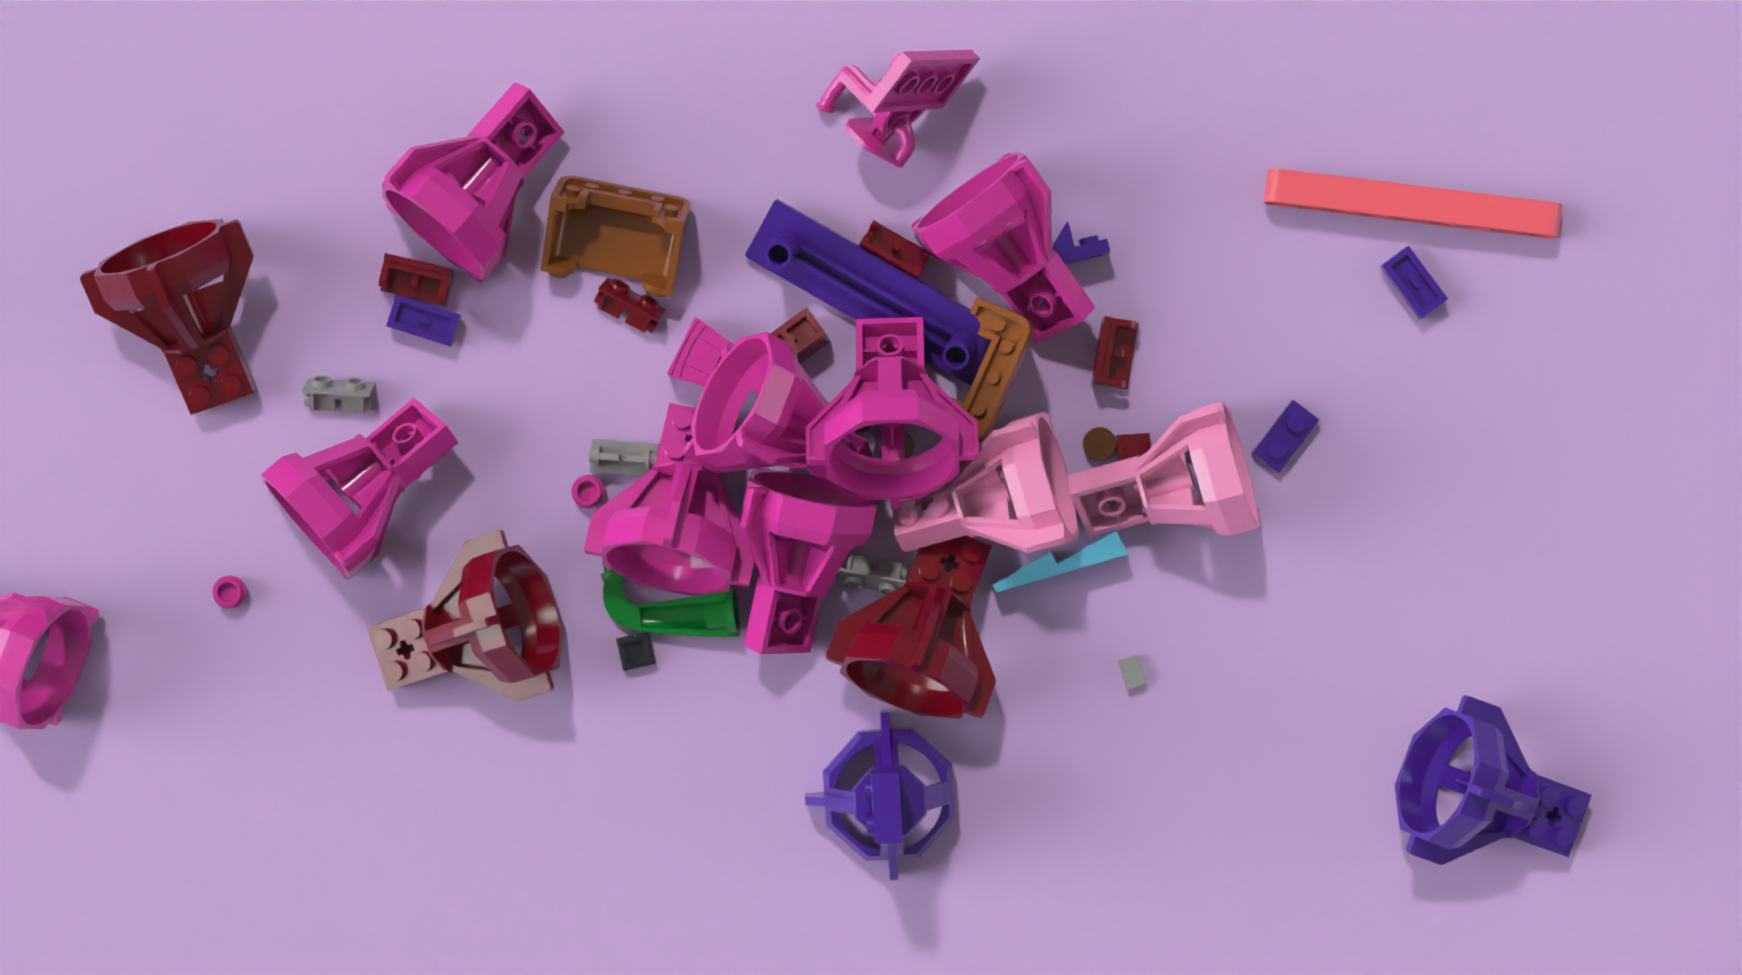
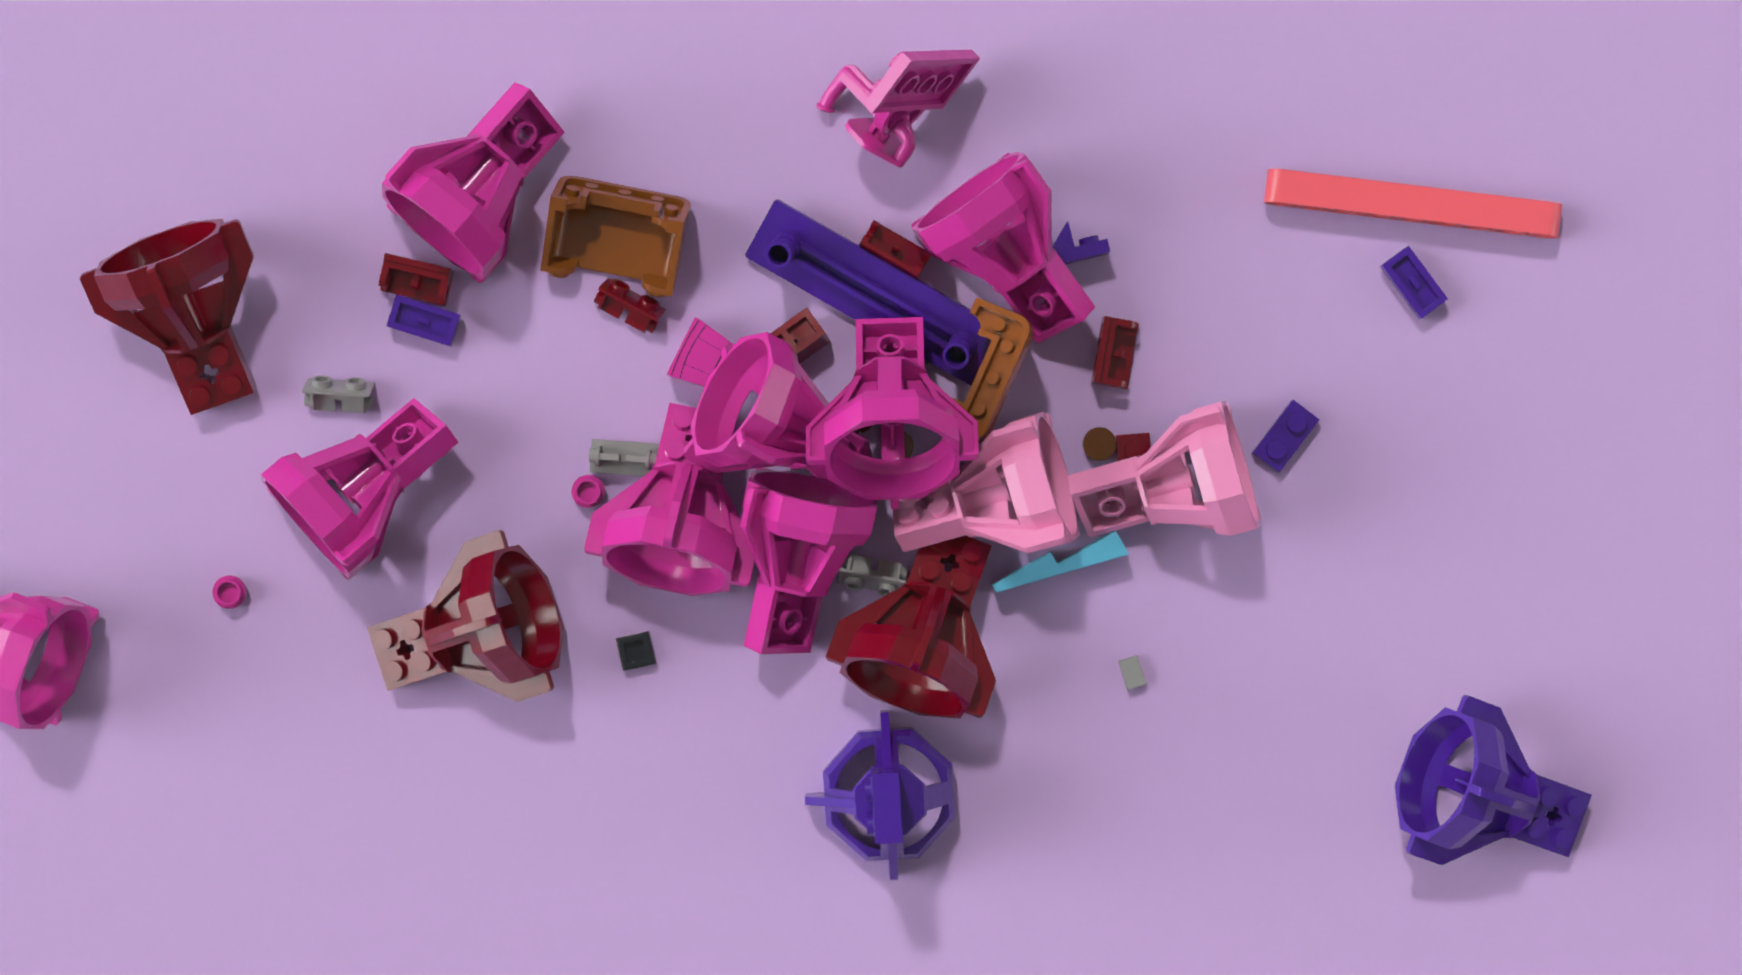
green animal [601,566,741,637] -> none

